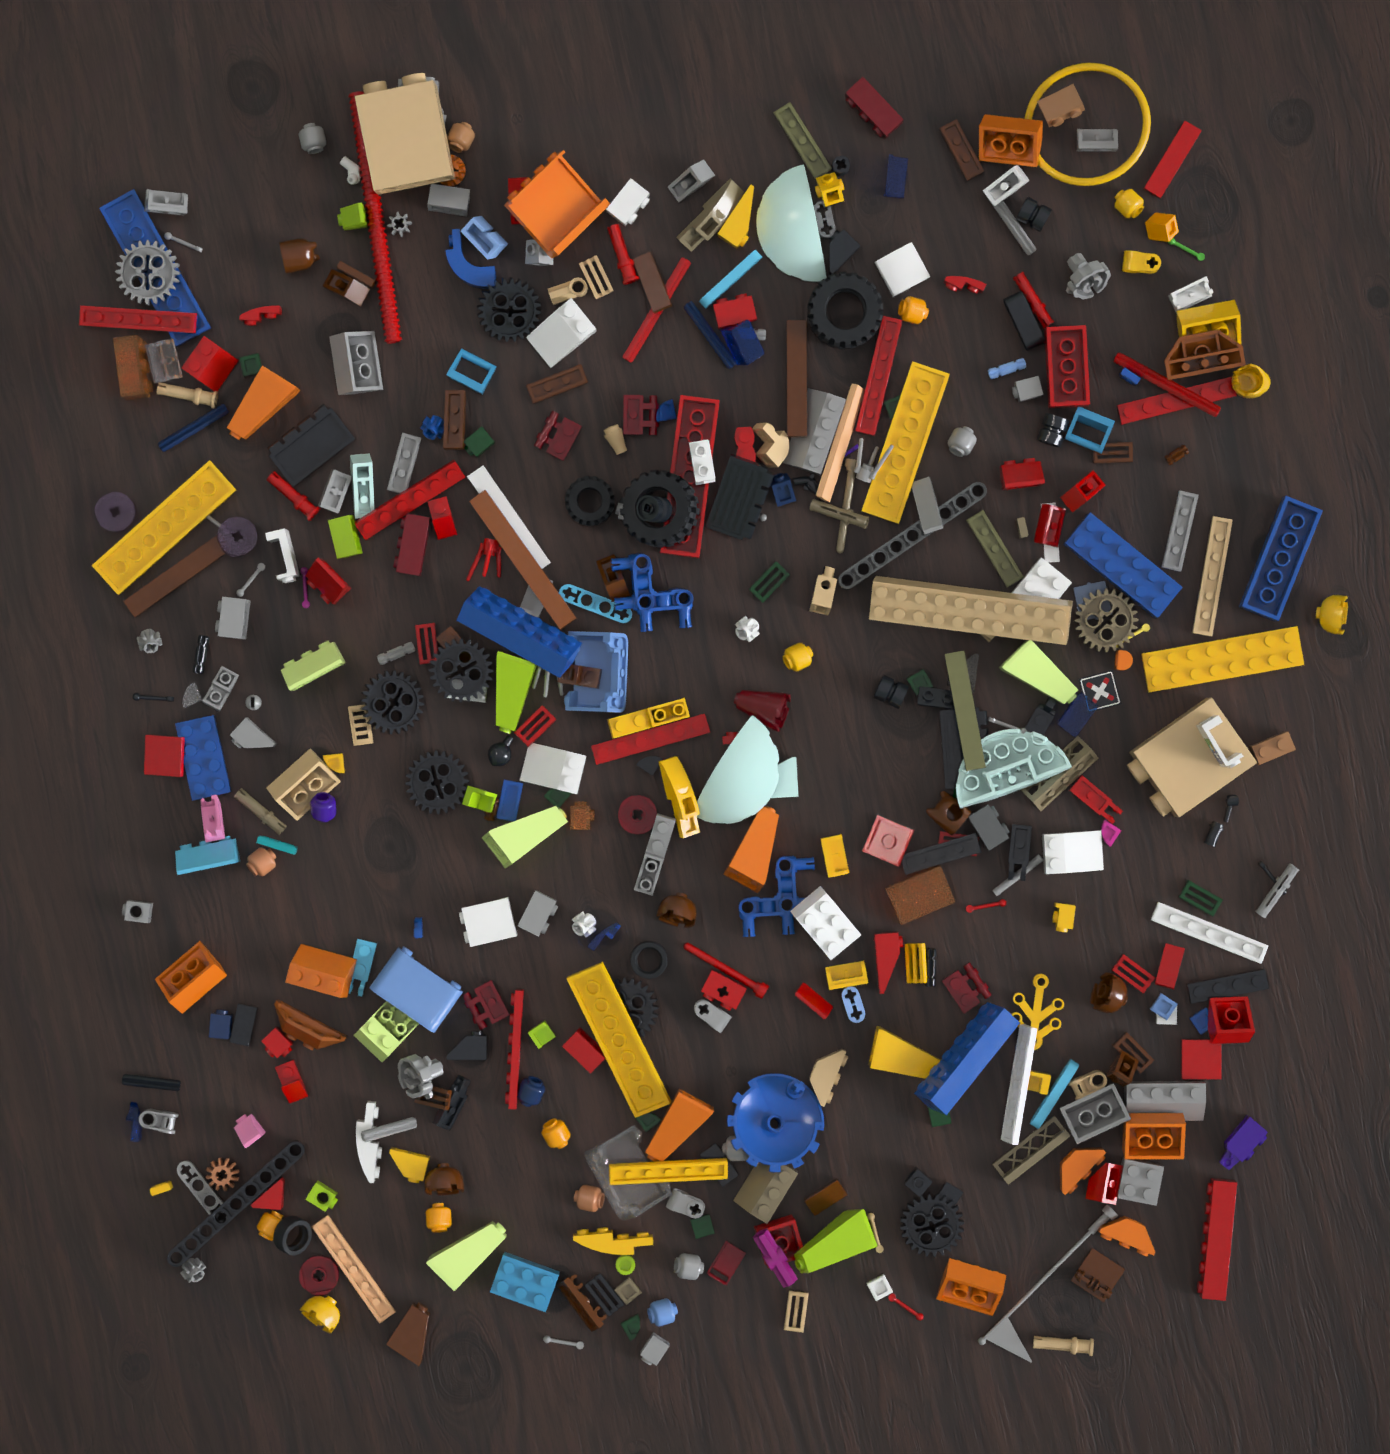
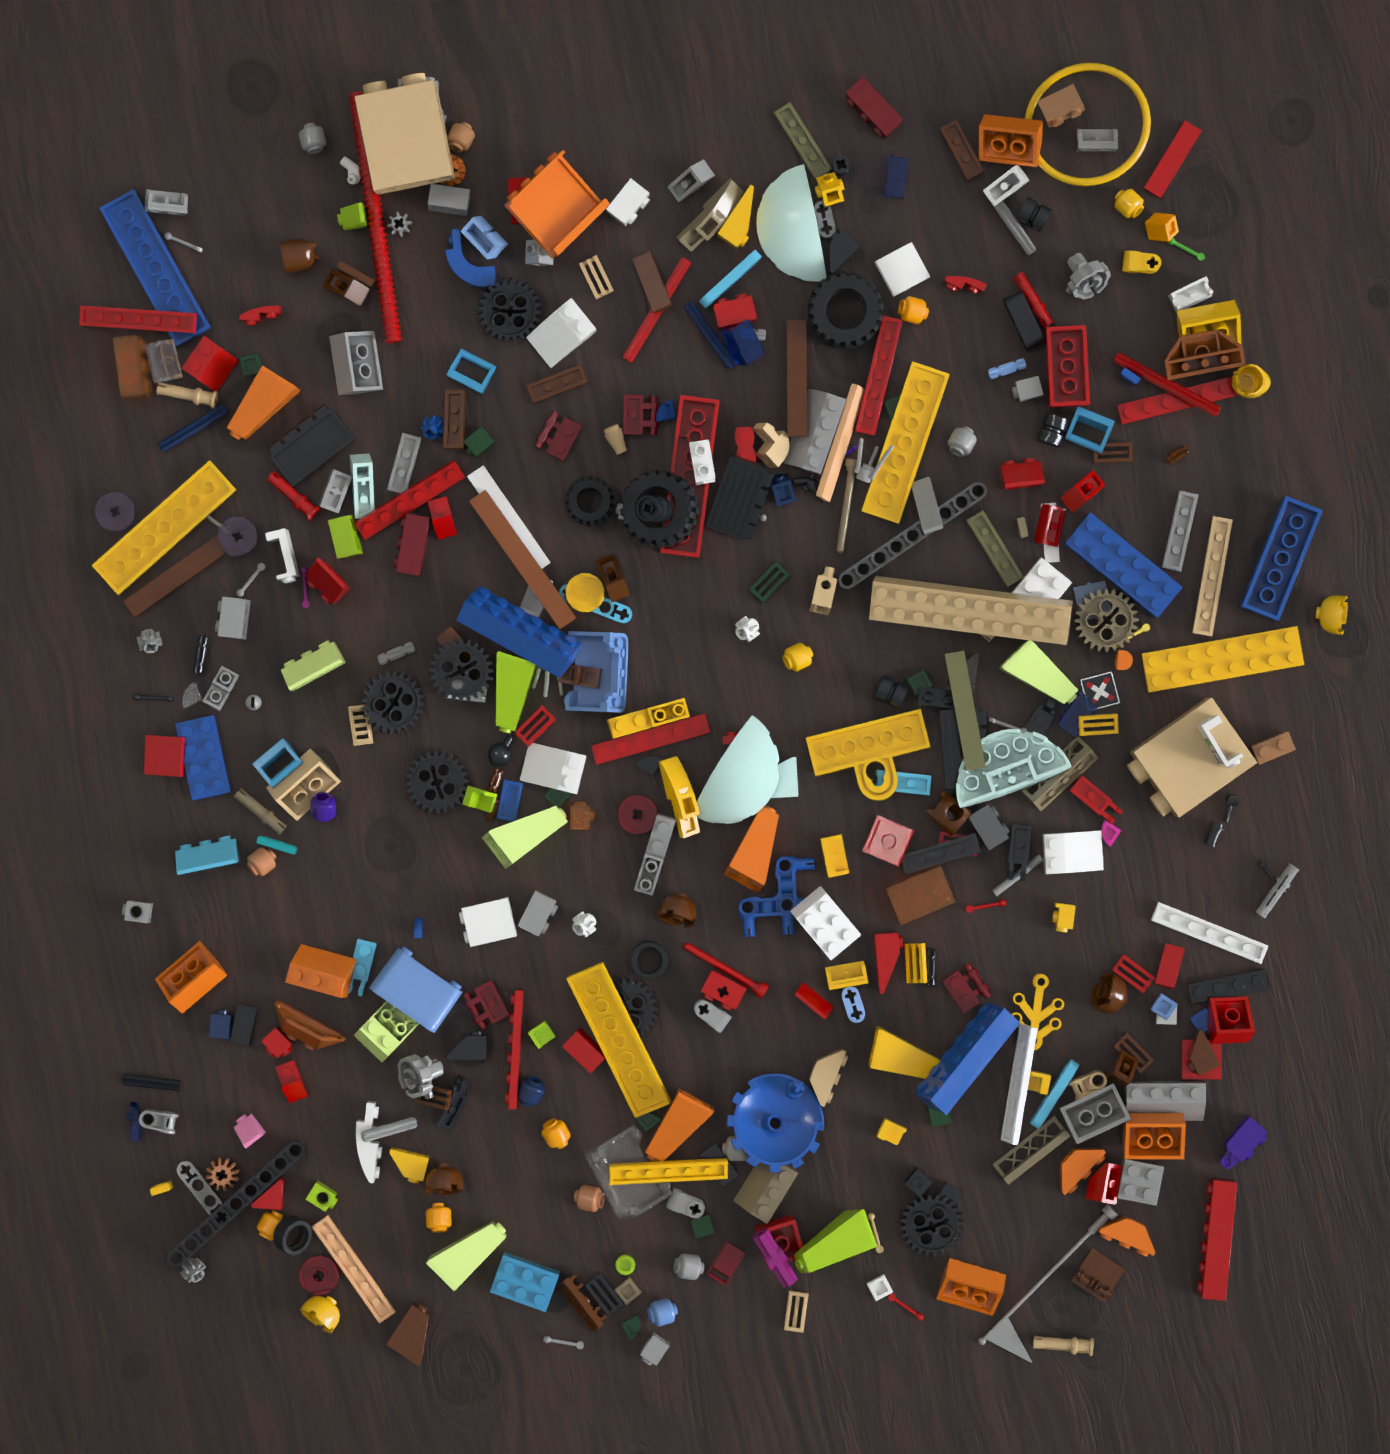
light grey gear [115,240,181,305] -> none
bright pink hinge [200,795,225,842] -> none
light grey slope [230,717,277,748] -> none
yellow tile [323,753,345,773] -> none
red tile [415,623,439,665] -> none
red plant [466,538,502,581] -> none
tan piece [548,277,588,305] -> none
yellow slope [573,1227,653,1255] -> none
clear blue slope [587,922,621,951] -> none
red pin [607,224,640,285] -> none
blue pin [611,553,693,632] -> none
dark red cone [734,690,791,732] -> none
reddish brown slope [804,1178,848,1216] -> none
dark tan pin [810,499,869,529] -> none
dark green tile [1178,880,1223,917] -> none
none -> dark azure tile [253,738,303,788]
none -> reddish brown piece [487,768,504,793]
none -> yellow tile [565,573,605,612]
none -> yellow plate [806,709,930,801]
none -> medium azure plate [875,770,931,795]
none -> yellow panel [876,1117,907,1145]
none -> yellow tile [1078,713,1119,736]
none -> reddish brown slope [1187,1028,1220,1076]

